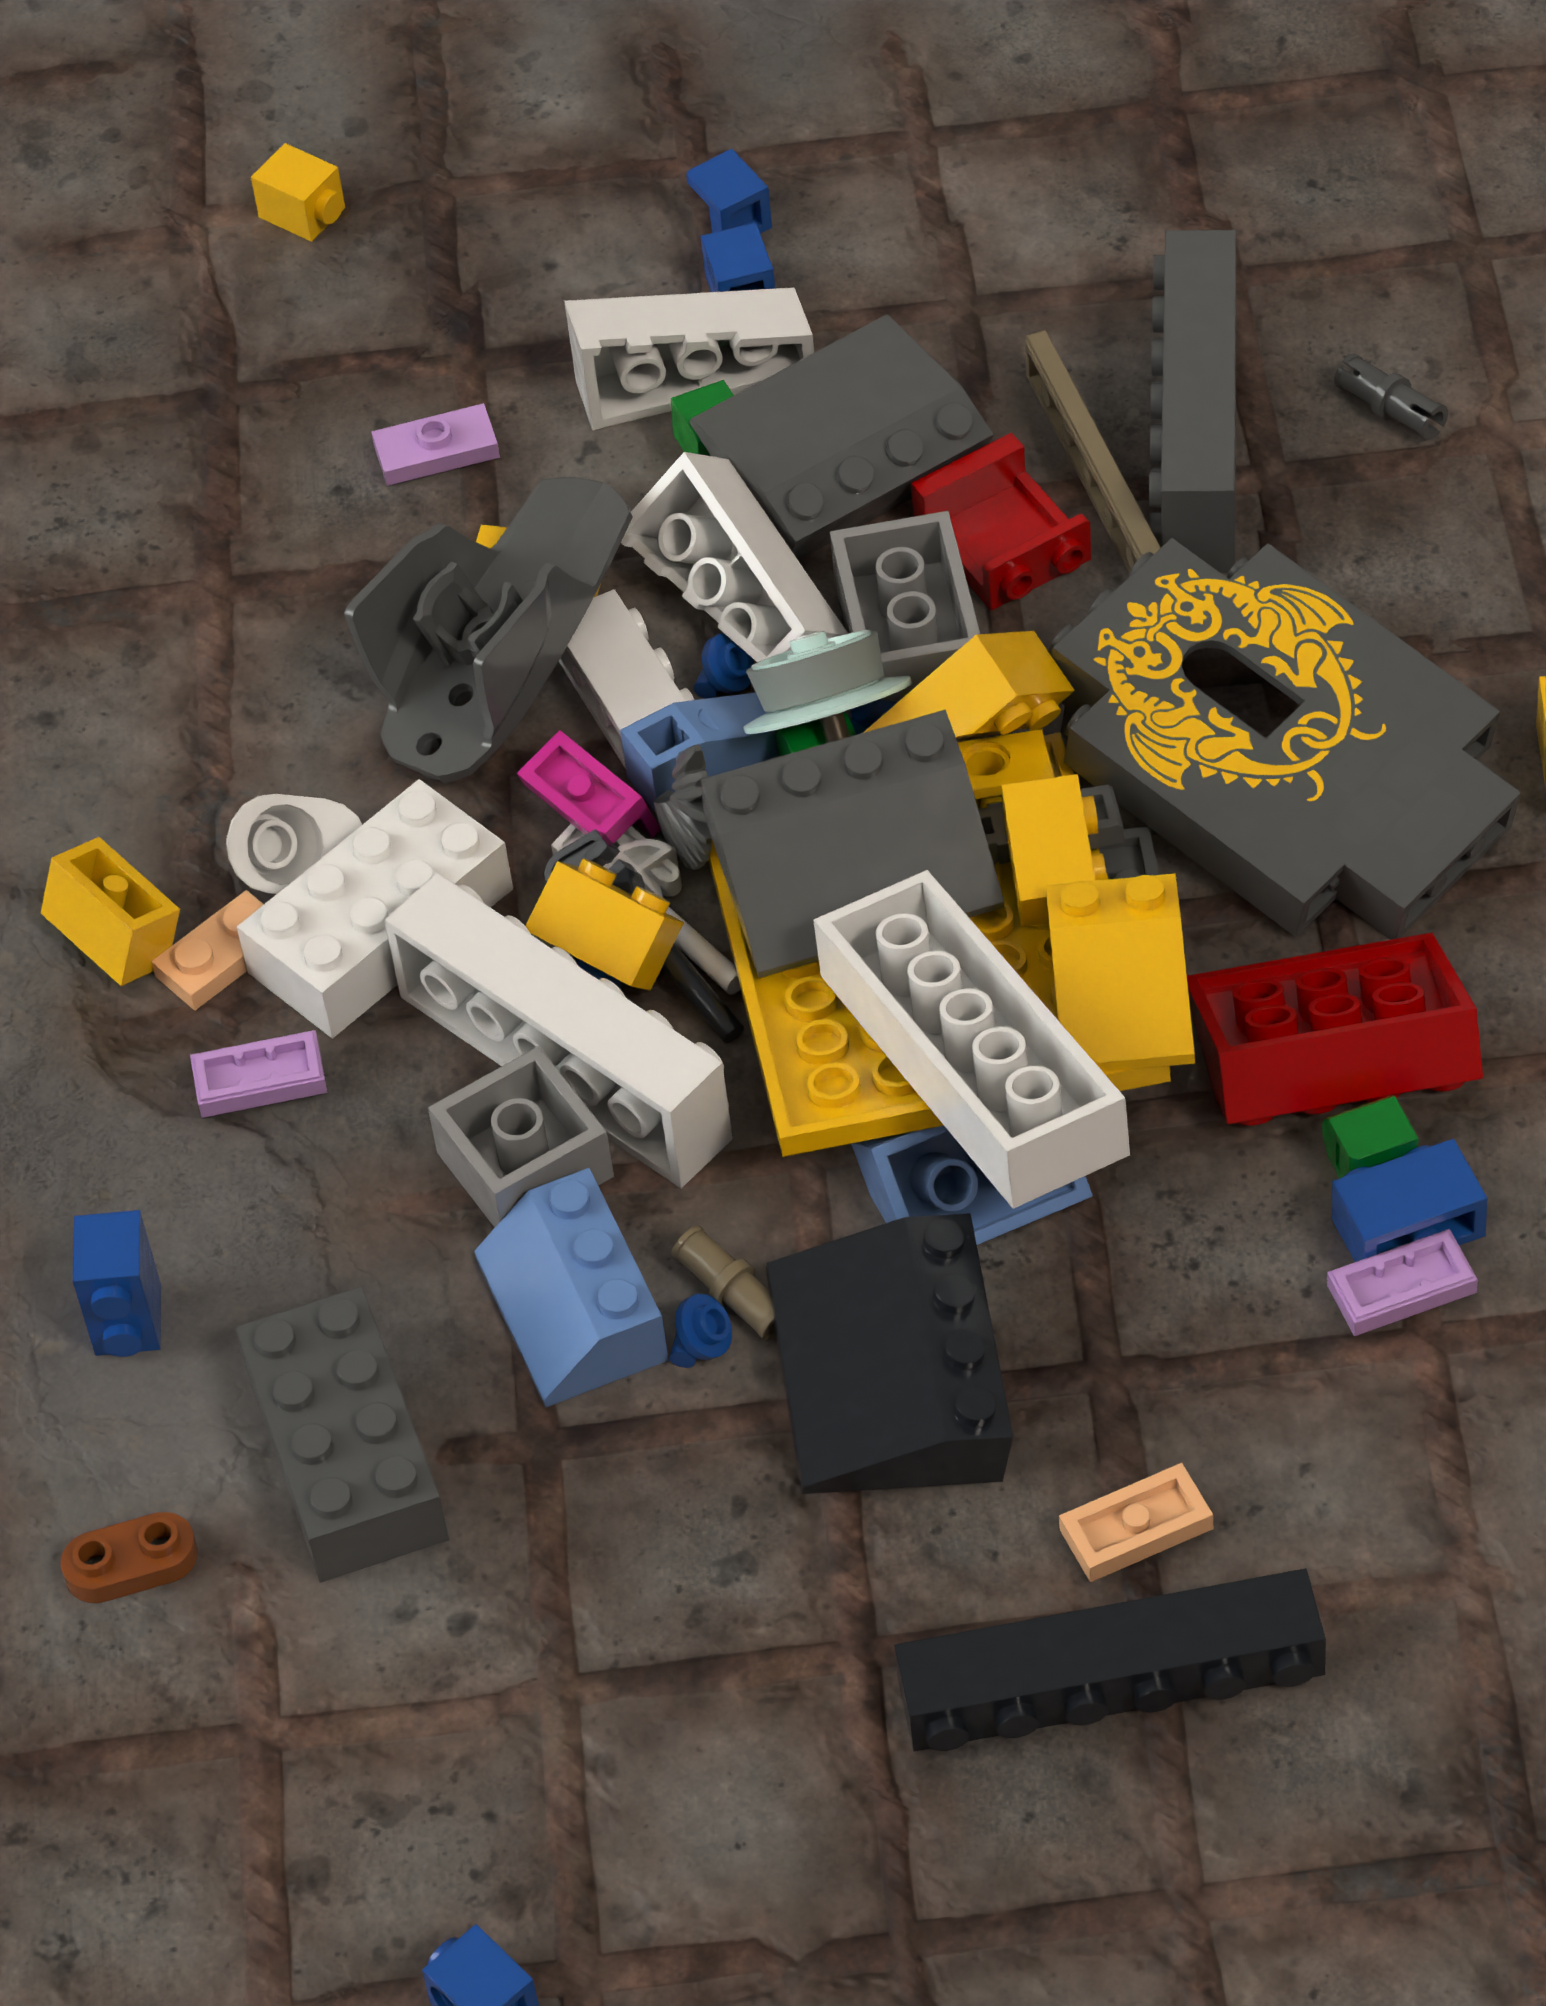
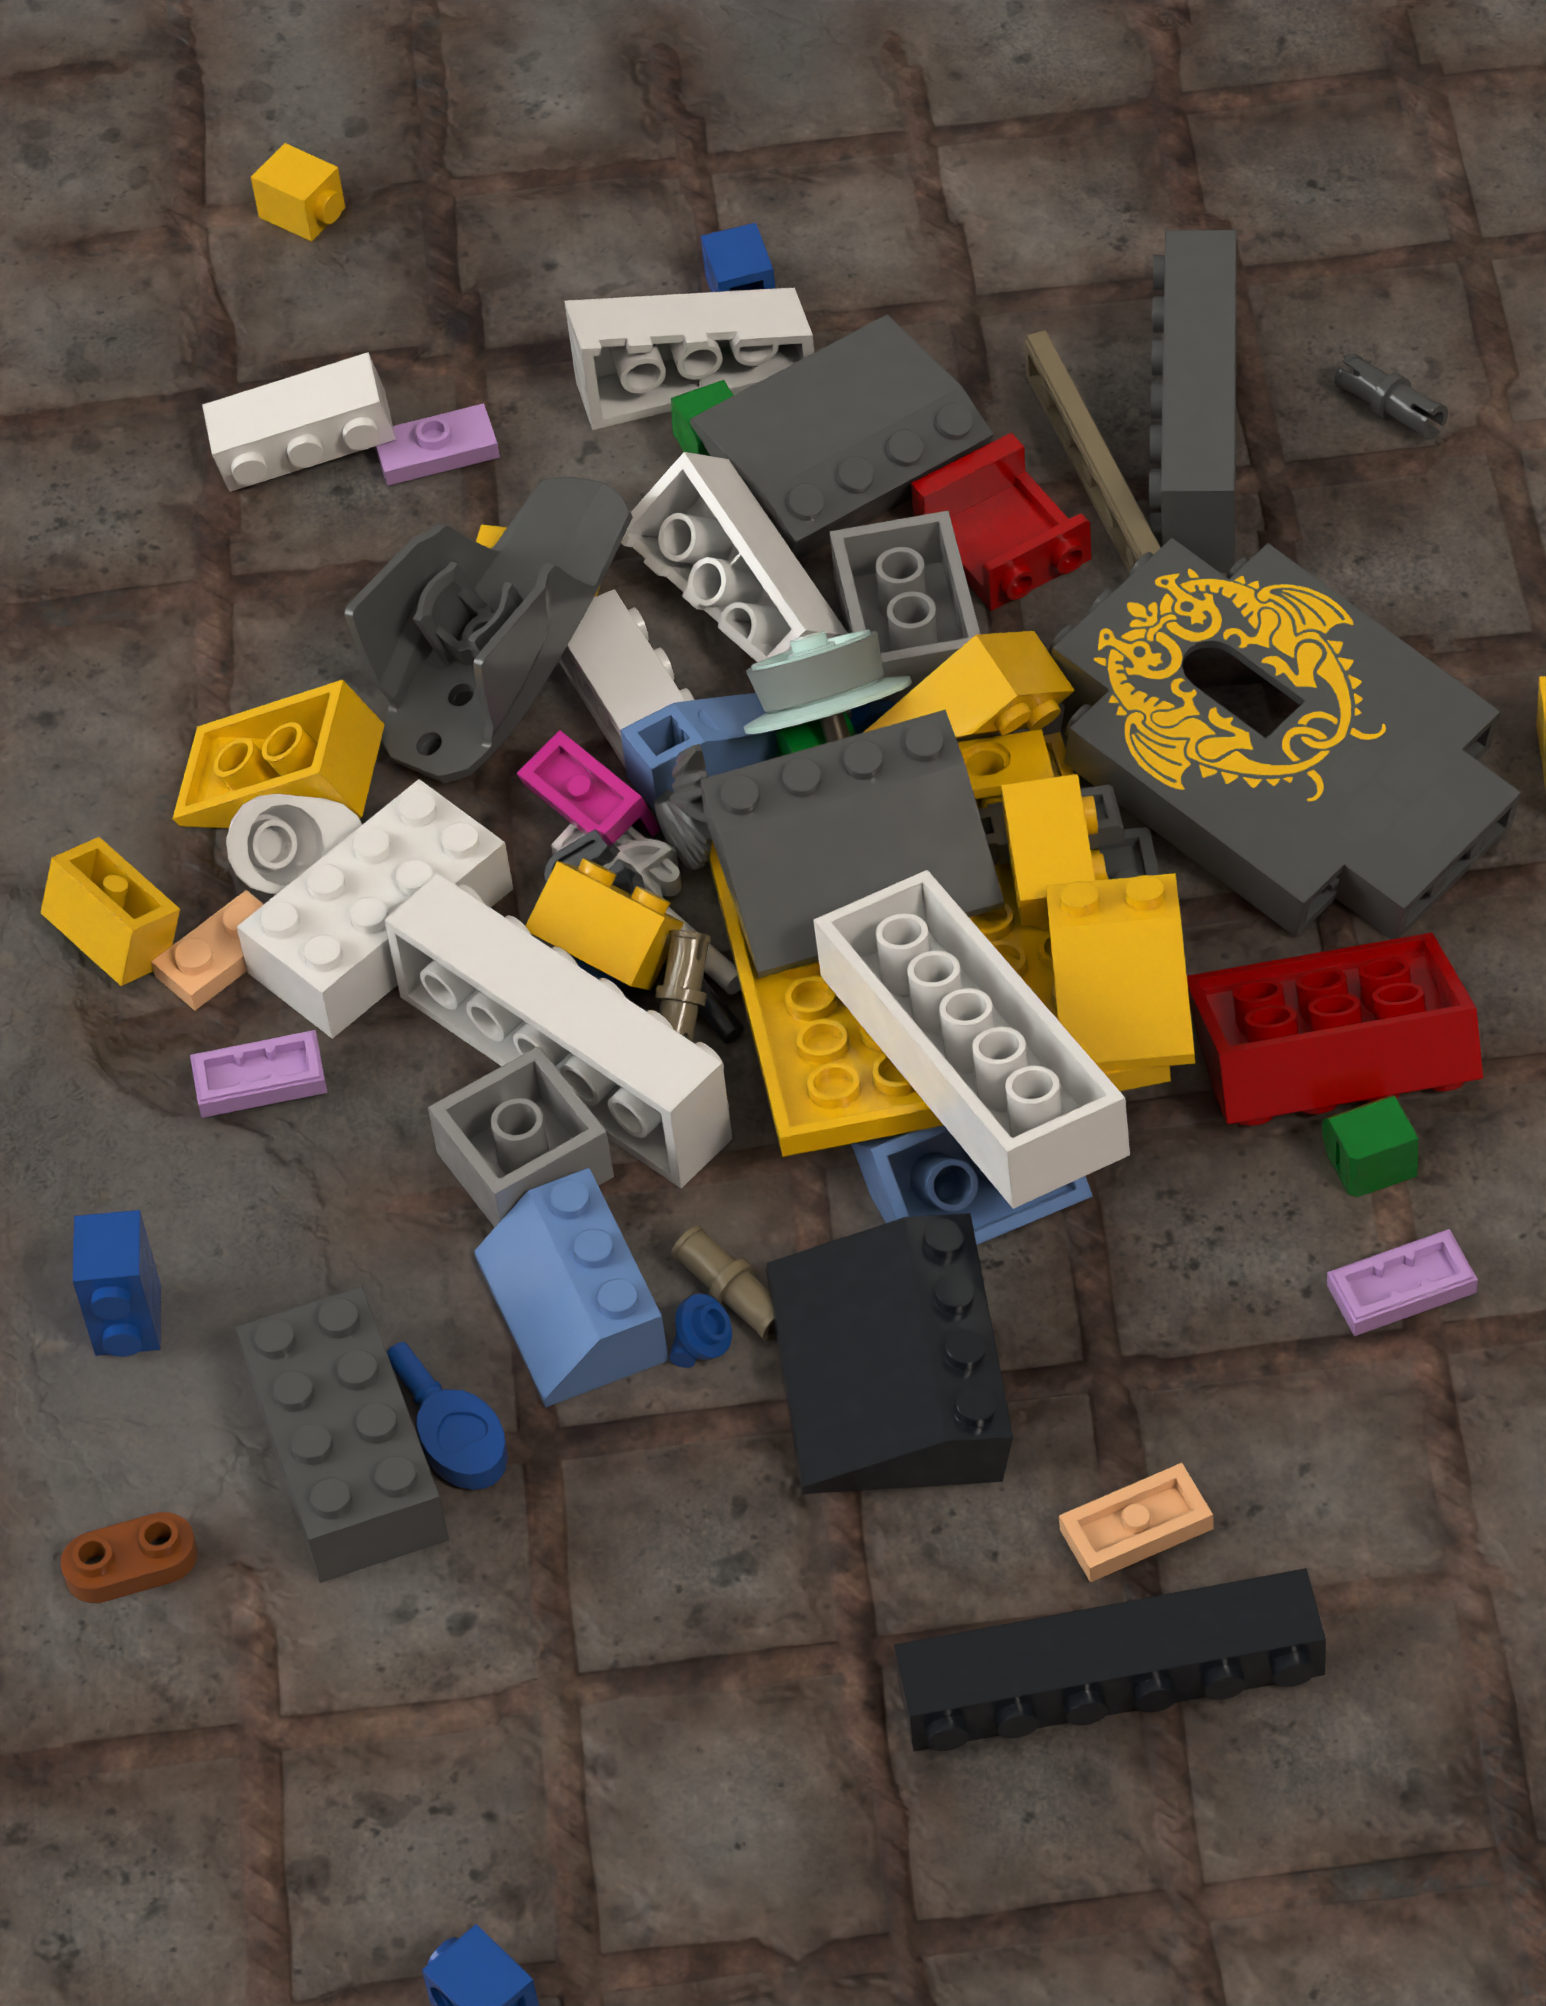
blue panel [686,149,772,234] -> none
blue plate [693,633,754,699] -> none
blue brick [1331,1139,1488,1262] -> none
none -> yellow slope [172,680,385,829]
none -> white brick [202,352,396,492]
none -> blue piece [387,1342,508,1490]
none -> dark tan pin [655,929,711,1042]

